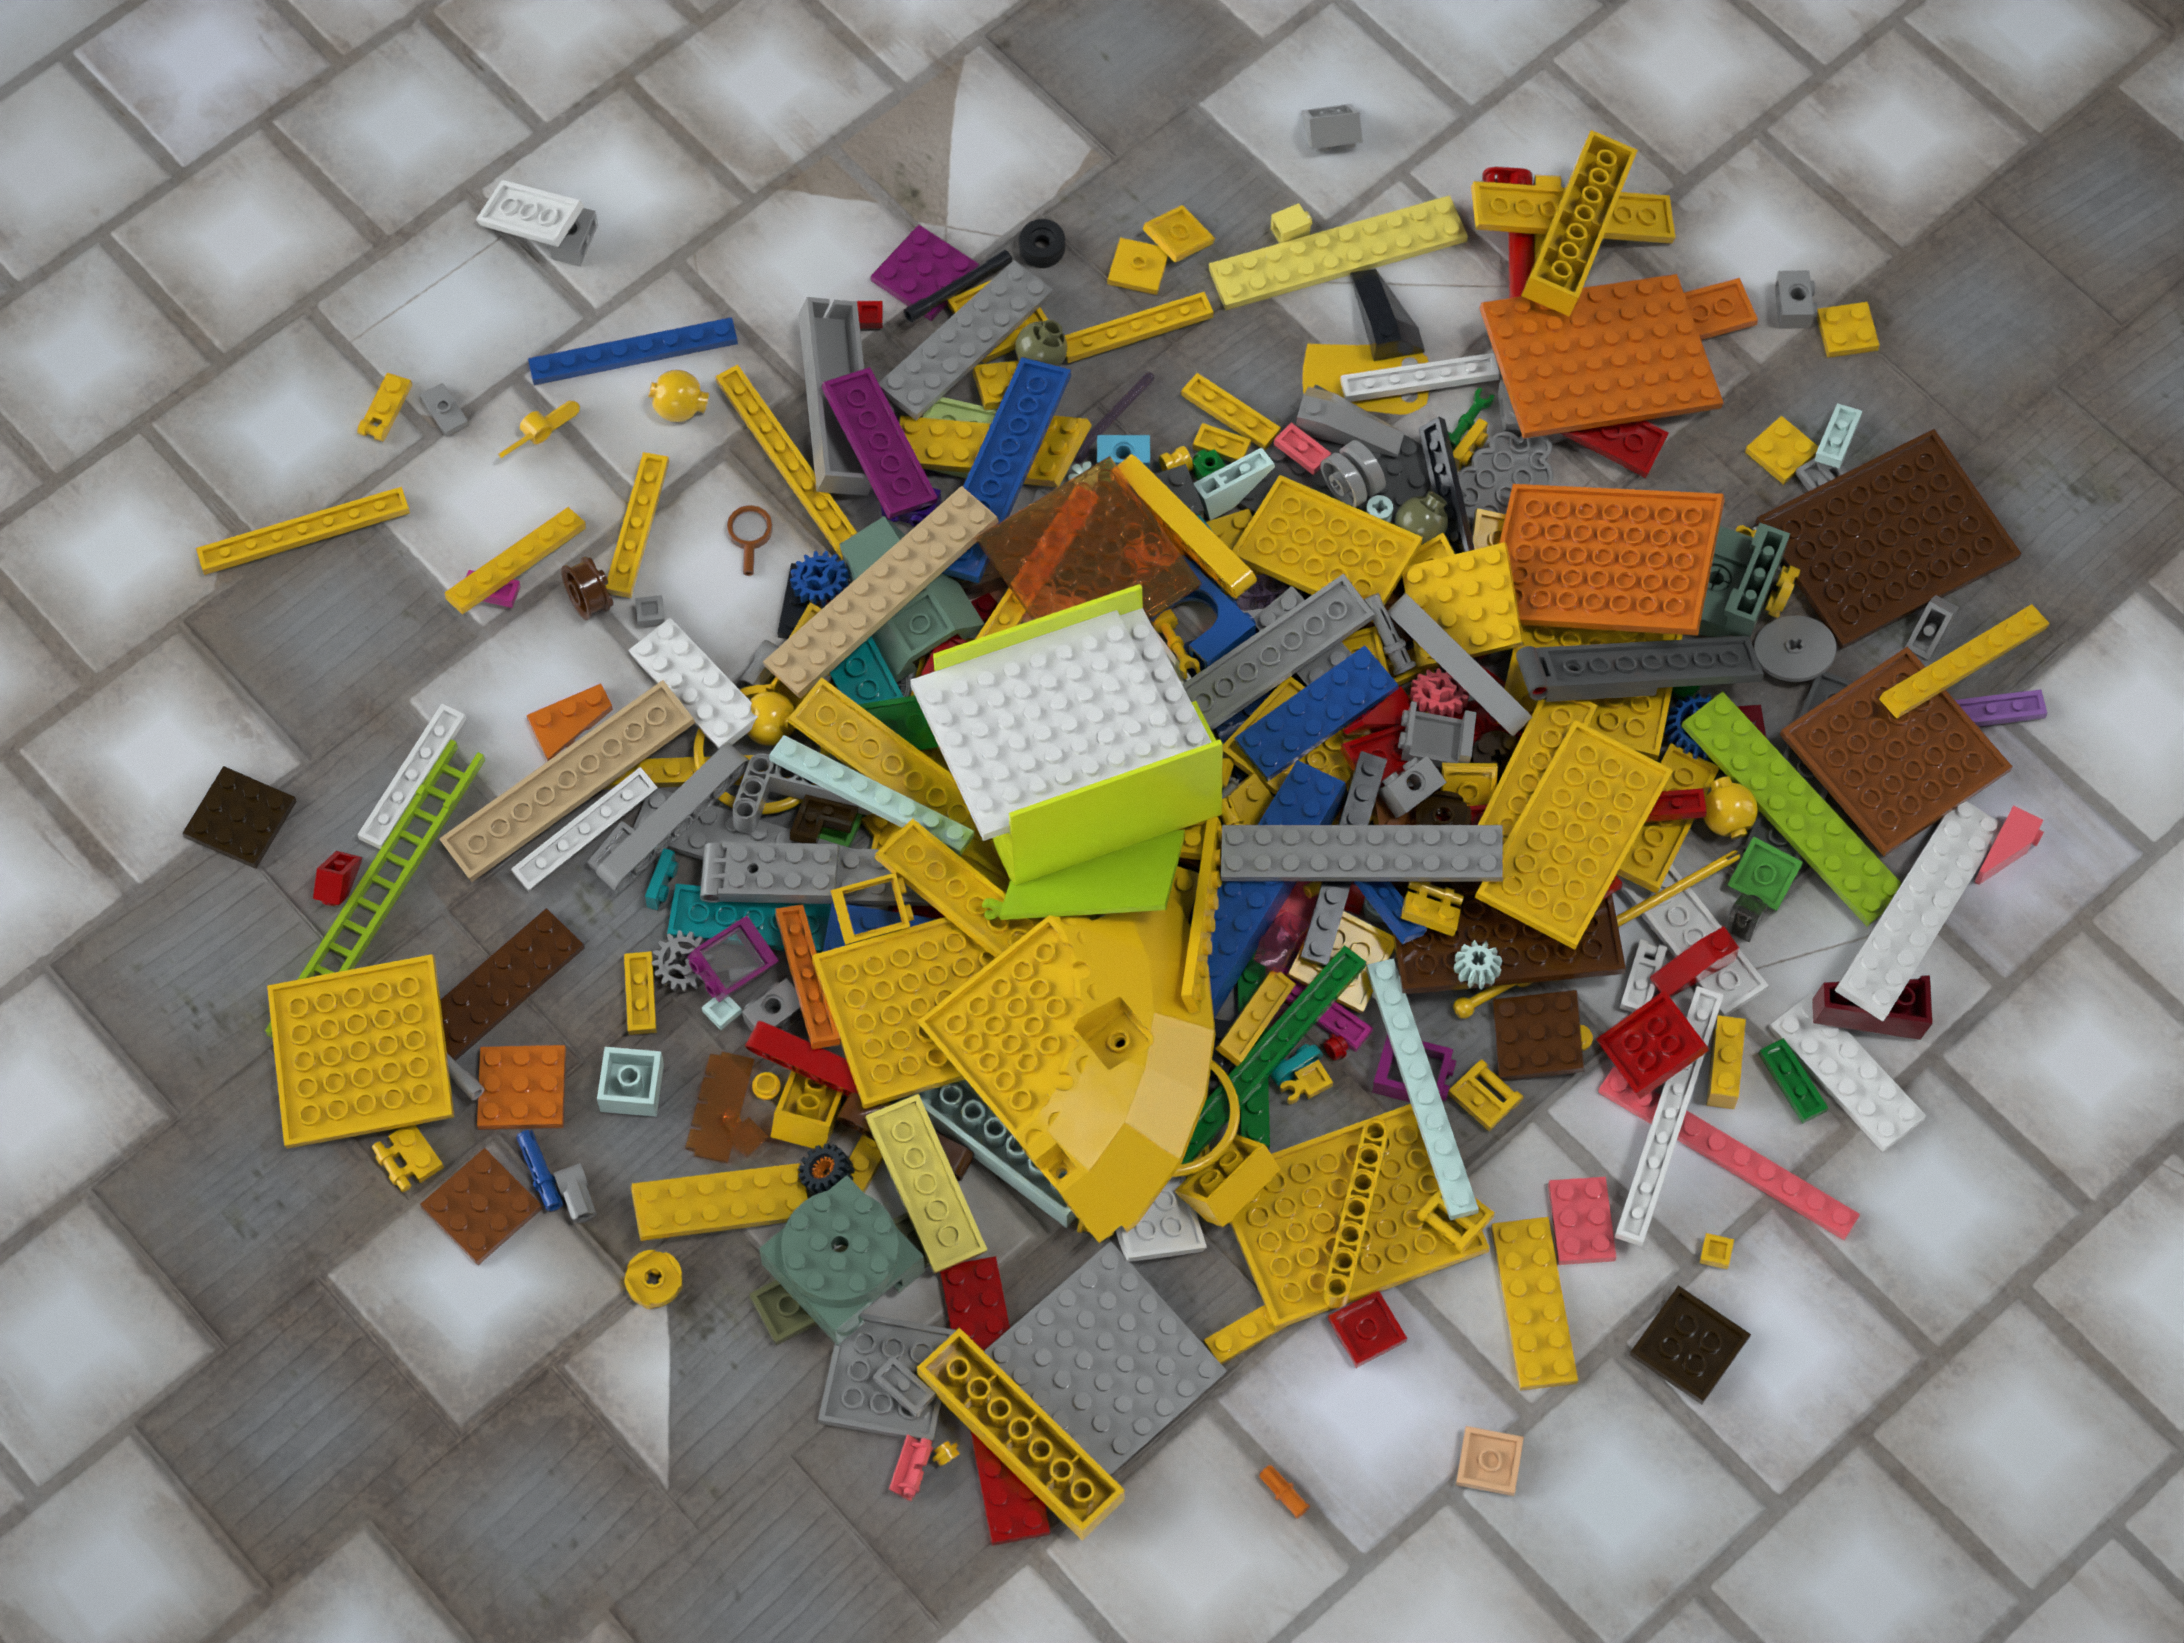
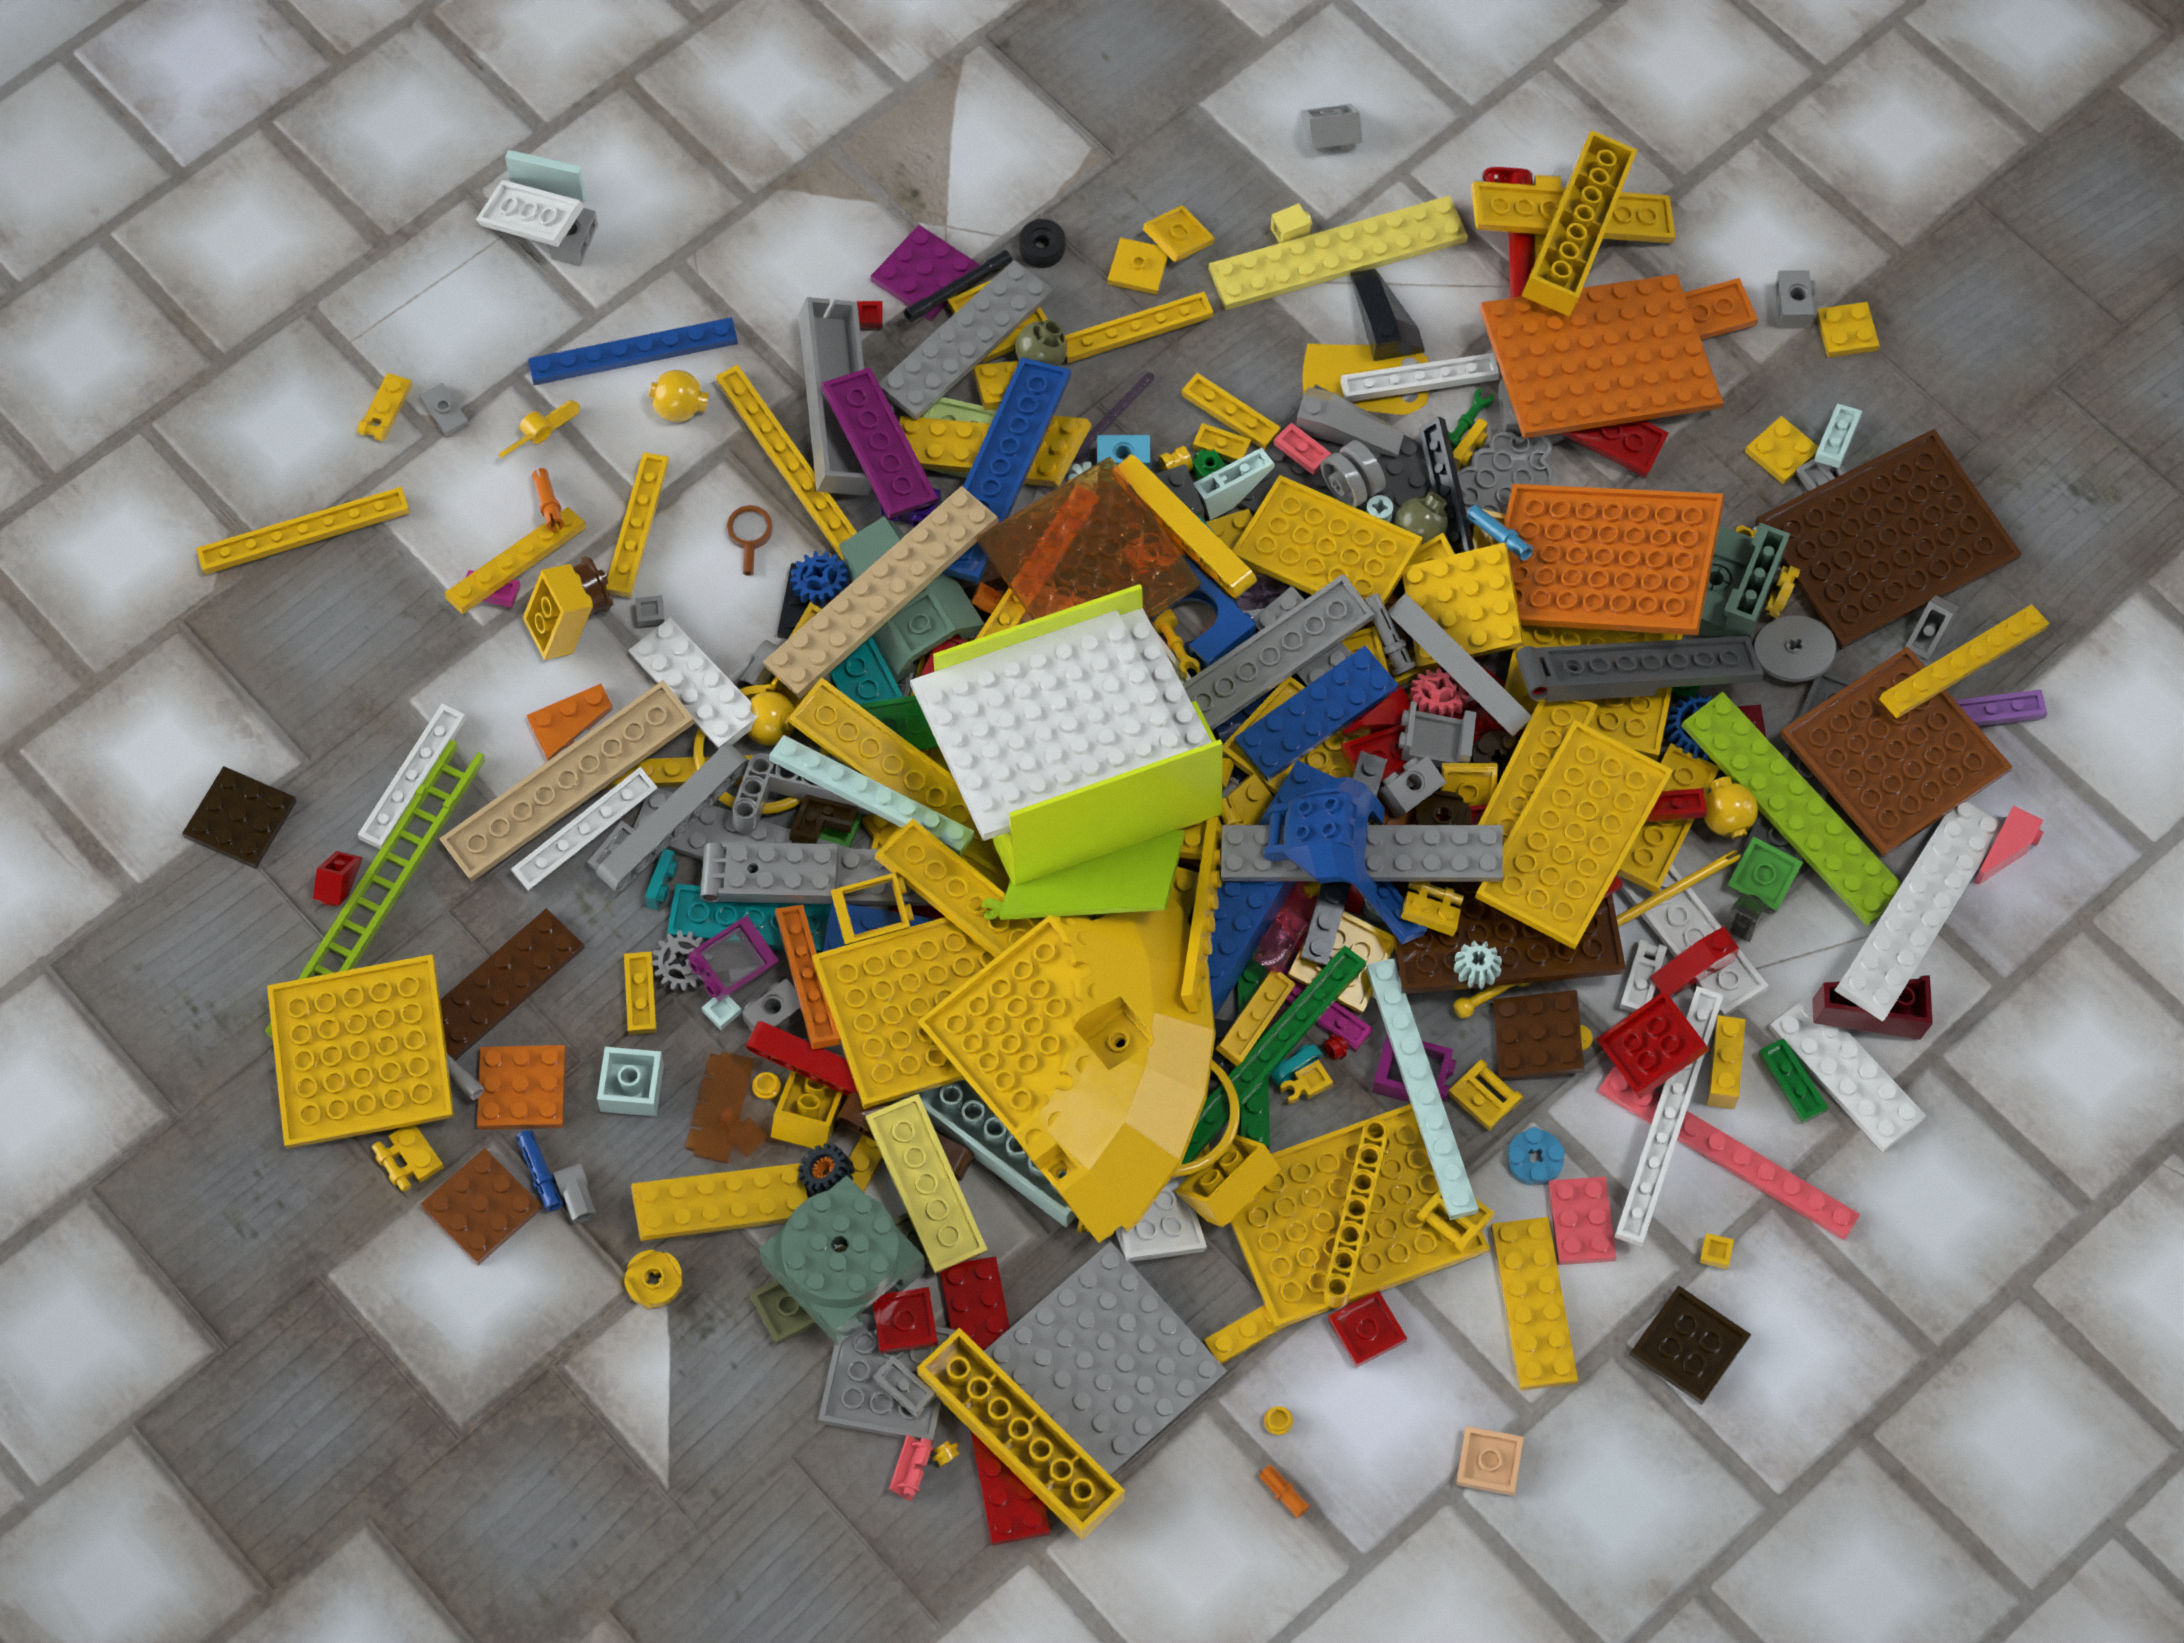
none -> light aqua tile [505,150,587,203]
none -> yellow brick [523,564,593,660]
none -> orange pin [532,468,564,532]
none -> red plate [873,1287,938,1354]
none -> orange plate [971,582,1004,614]
none -> blue piece [1264,777,1385,906]
none -> yellow plate [1264,1406,1293,1436]
none -> dark azure pin [1466,505,1533,561]
none -> dark azure plate [1507,1127,1565,1186]

